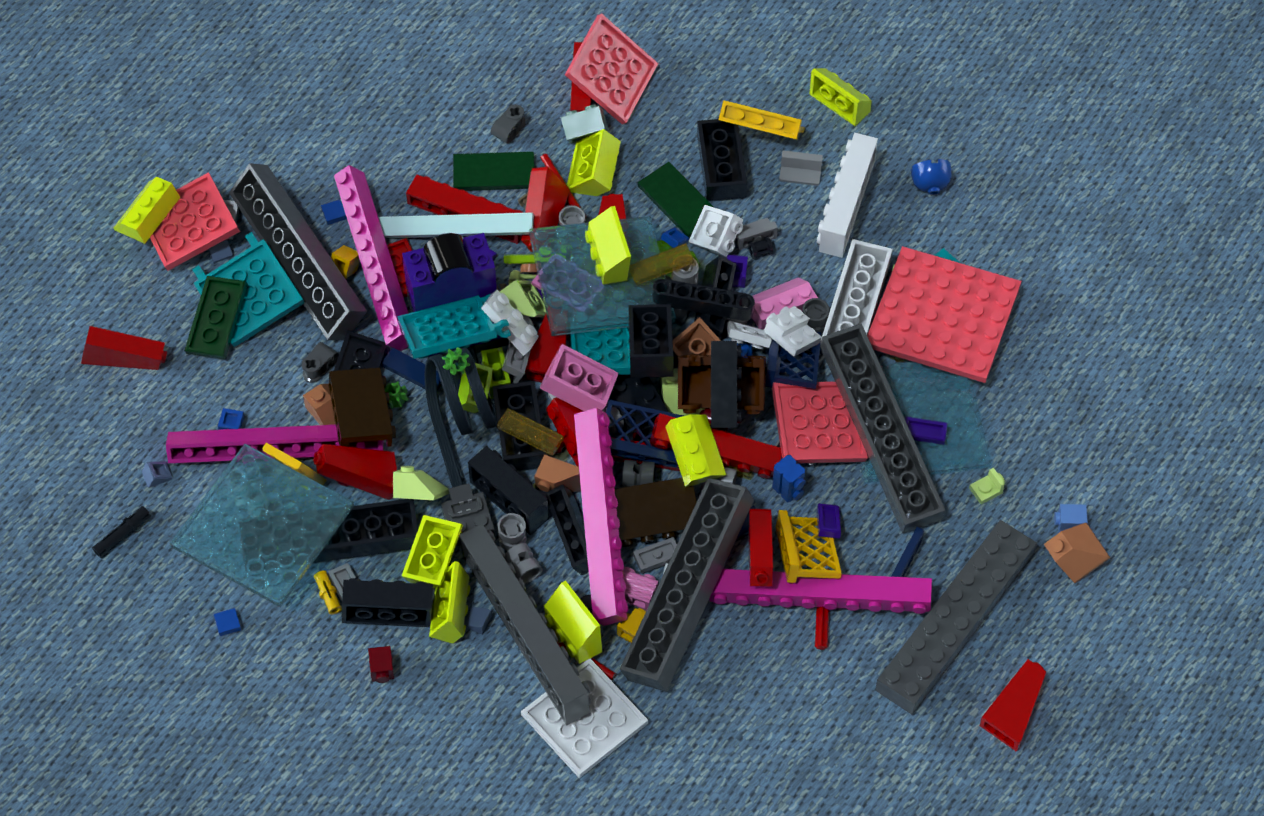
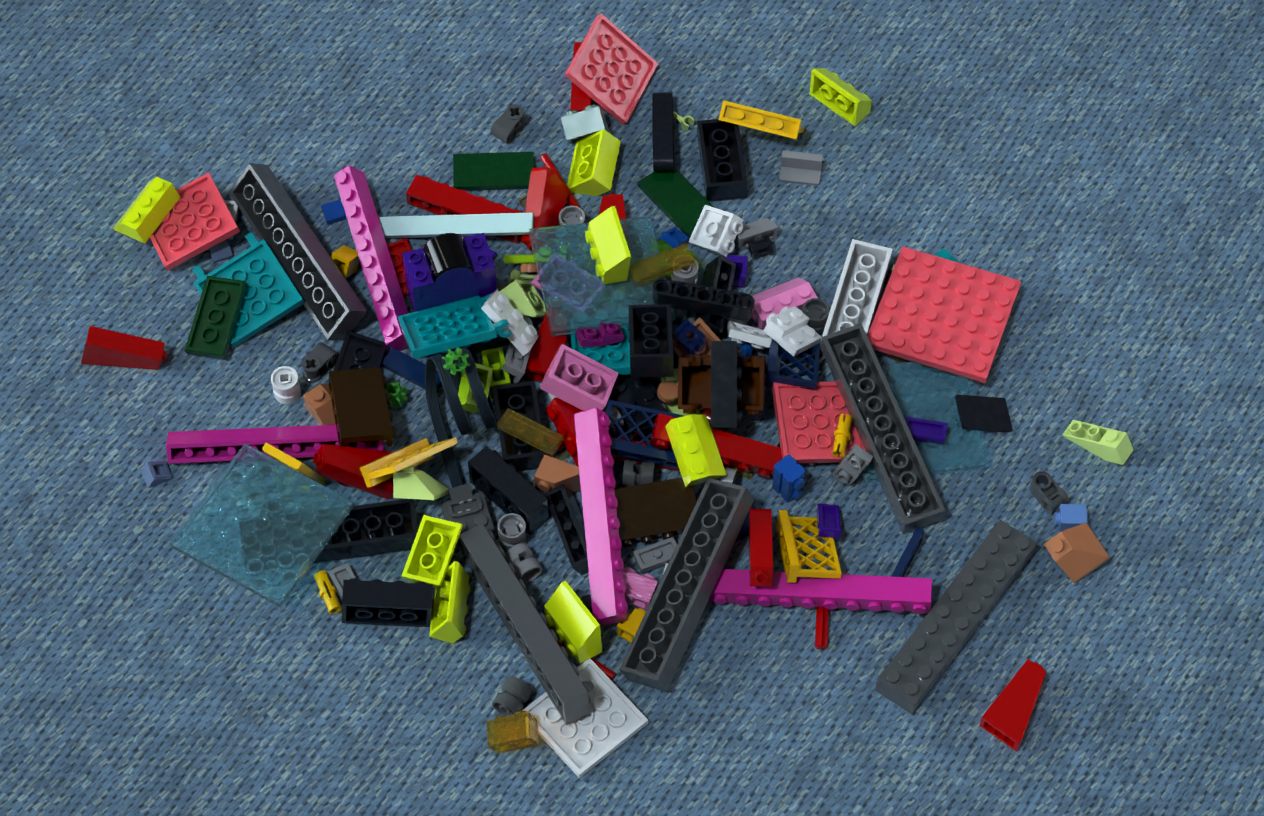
black pin [92,506,151,558] -> none
blue tile [214,608,241,636] -> none
blue plate [218,408,245,430] -> none
dark red brick [368,646,394,683] -> none
sand blue slope [464,607,492,635] -> none
white brick [817,132,878,258] -> none
blue cylinder [911,159,951,195] -> none
yellowish green bracket [969,468,1005,504] -> none
none -> white wheel [271,366,301,404]
none -> yellow fence [360,437,458,488]
none -> clear yellow brick [487,711,539,754]
none -> dark grey wheel [492,676,533,719]
none -> magenta slope [576,322,624,347]
none -> black beam [652,92,674,172]
none -> nougat tile [657,381,678,403]
none -> clear blue brick [672,318,707,355]
none -> yellowish green hand [673,111,694,130]
none -> light grey slope [831,444,873,487]
none -> yellow pin [832,414,853,458]
none -> black piece [955,394,1013,433]
none -> dark grey piece [1030,471,1069,514]
none -> yellowish green slope [1062,420,1134,465]

